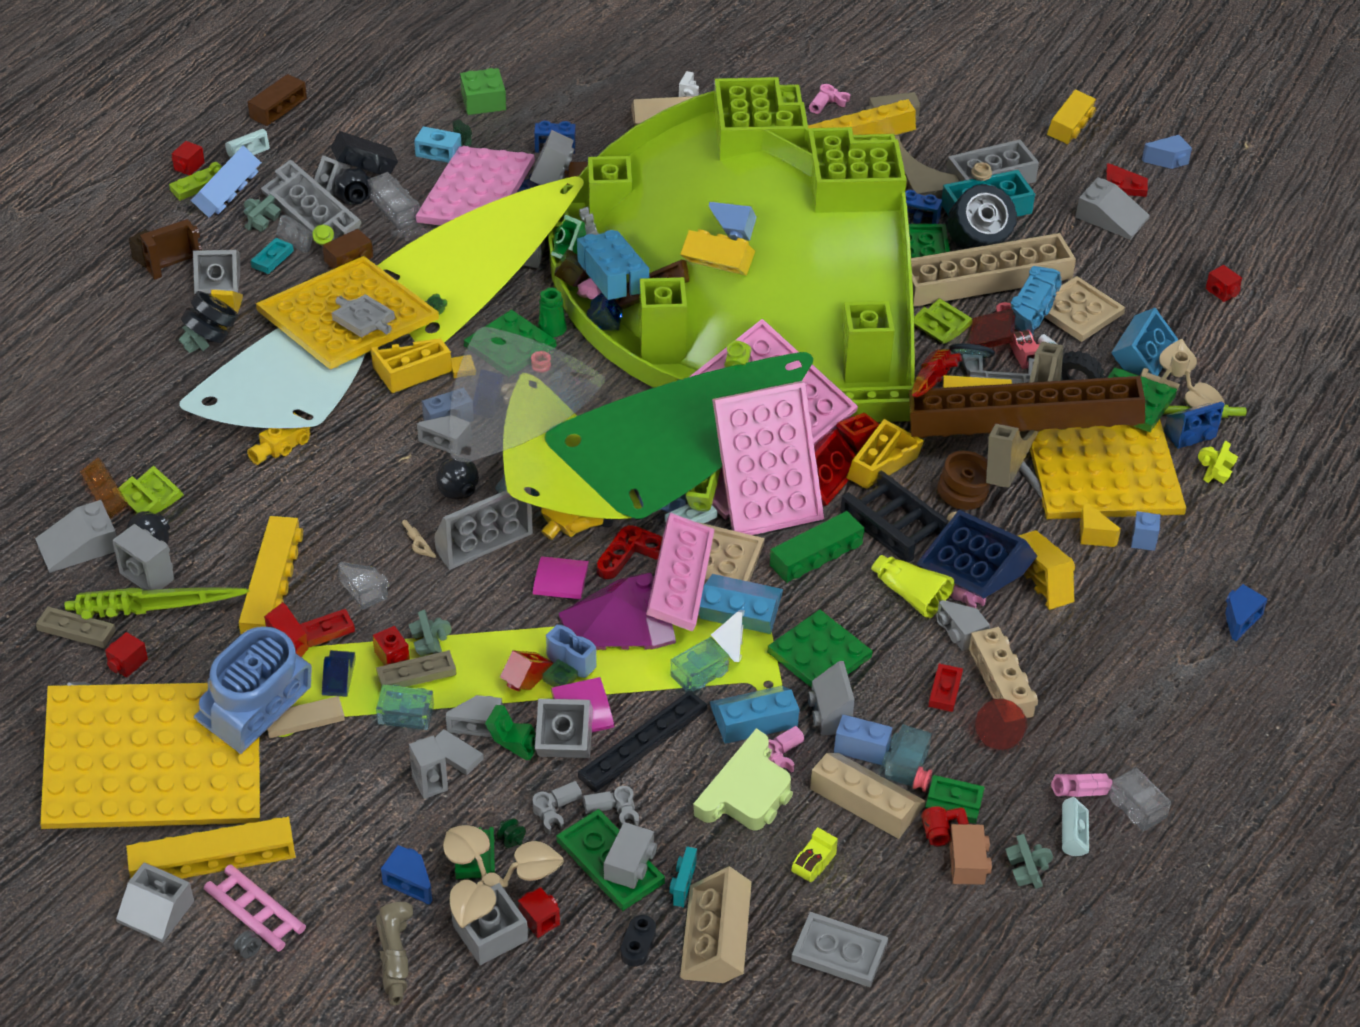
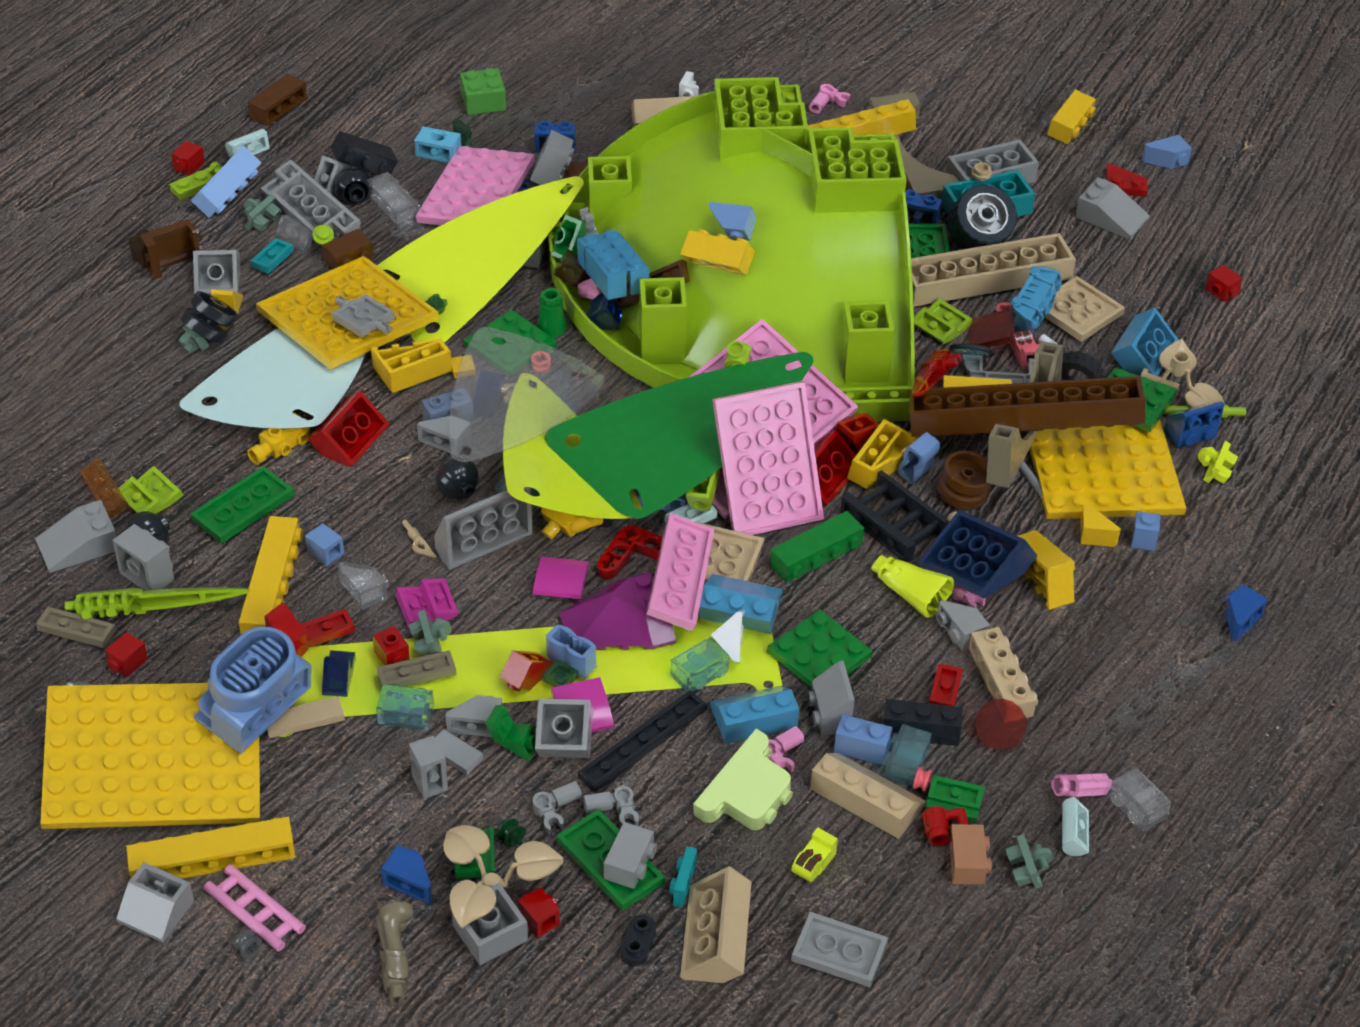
none -> green plate [190,466,295,544]
none -> medium blue brick [305,523,344,566]
none -> red slope [308,390,390,467]
none -> dark pink slope [395,578,459,629]
none -> black brick [883,699,963,746]
none -> medium blue brick [898,432,940,484]

